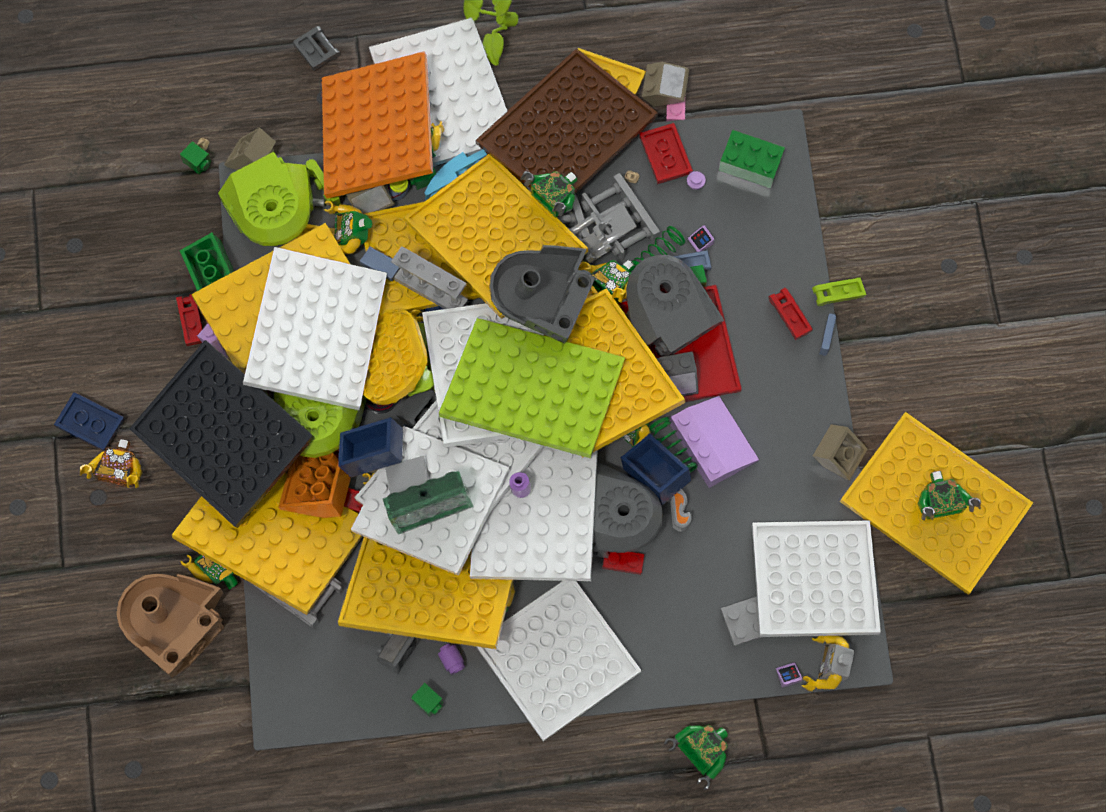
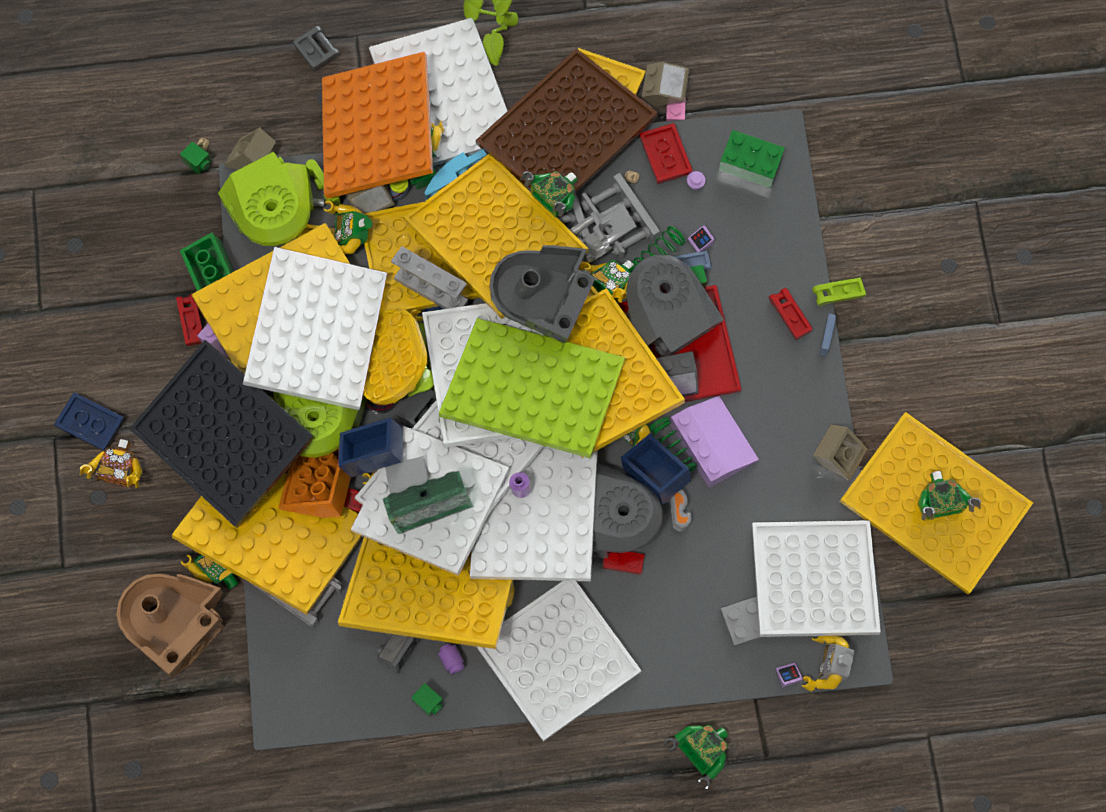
sand blue tile [360,247,400,281] -> none

